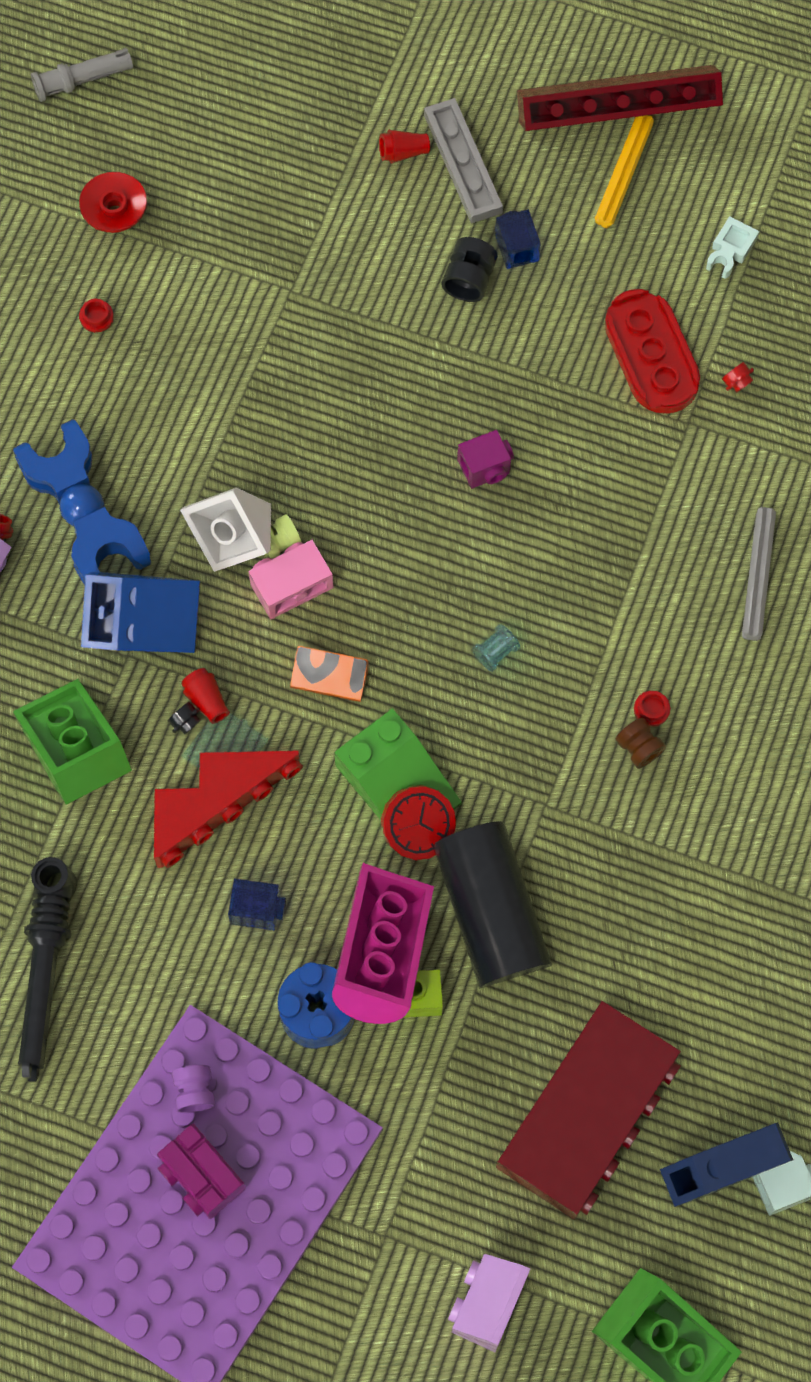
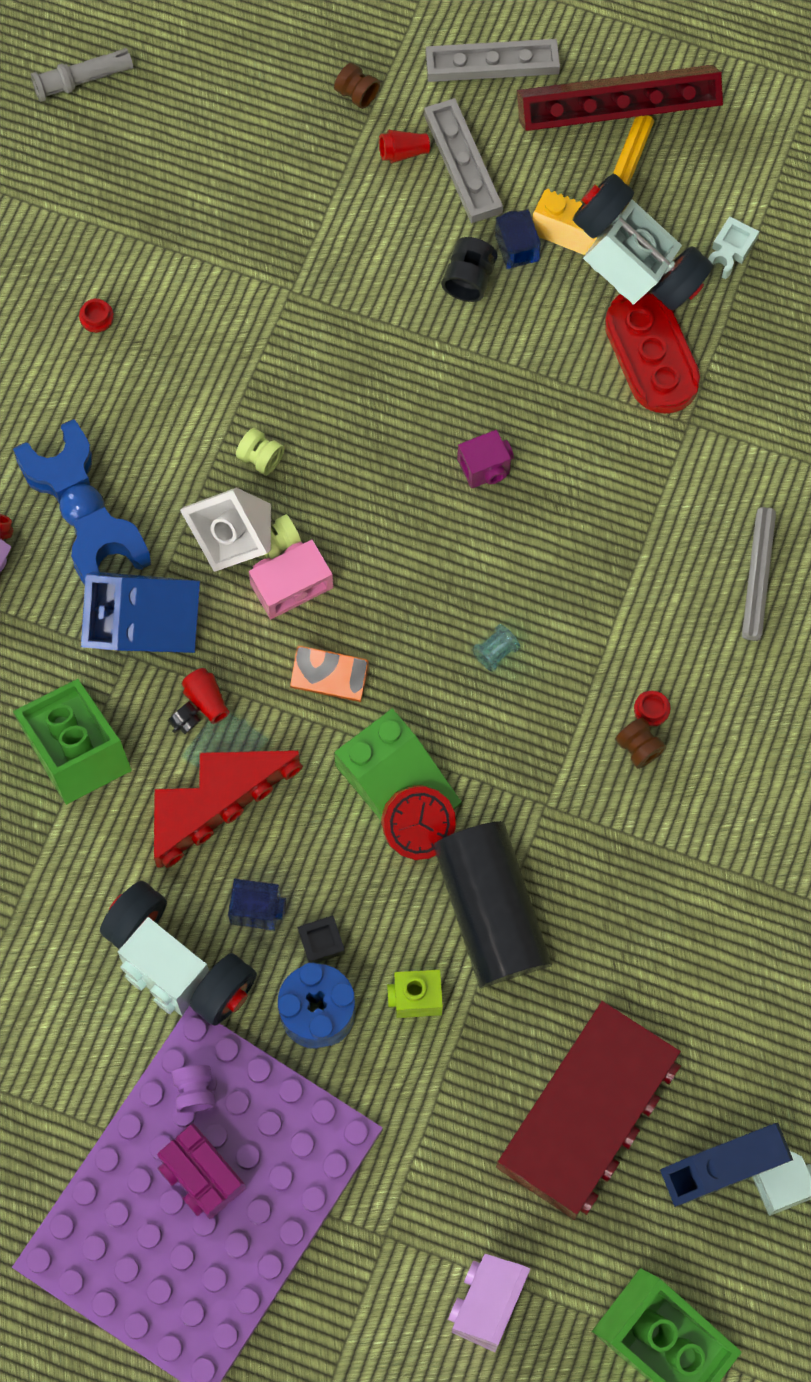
black piece [18,857,77,1082] -> none
red dish [79,172,147,233] -> none
dark pink brick [332,863,434,1024] -> none
red plate [721,362,754,393] -> none
none -> brick [100,881,257,1026]
none -> yellowish green wheel [236,428,285,476]
none -> black plate [297,915,345,963]
none -> reddish brown wheel [334,62,380,109]
none -> light grey plate [425,39,560,82]
none -> yellow brick [531,189,598,255]
none -> brick [573,173,713,310]

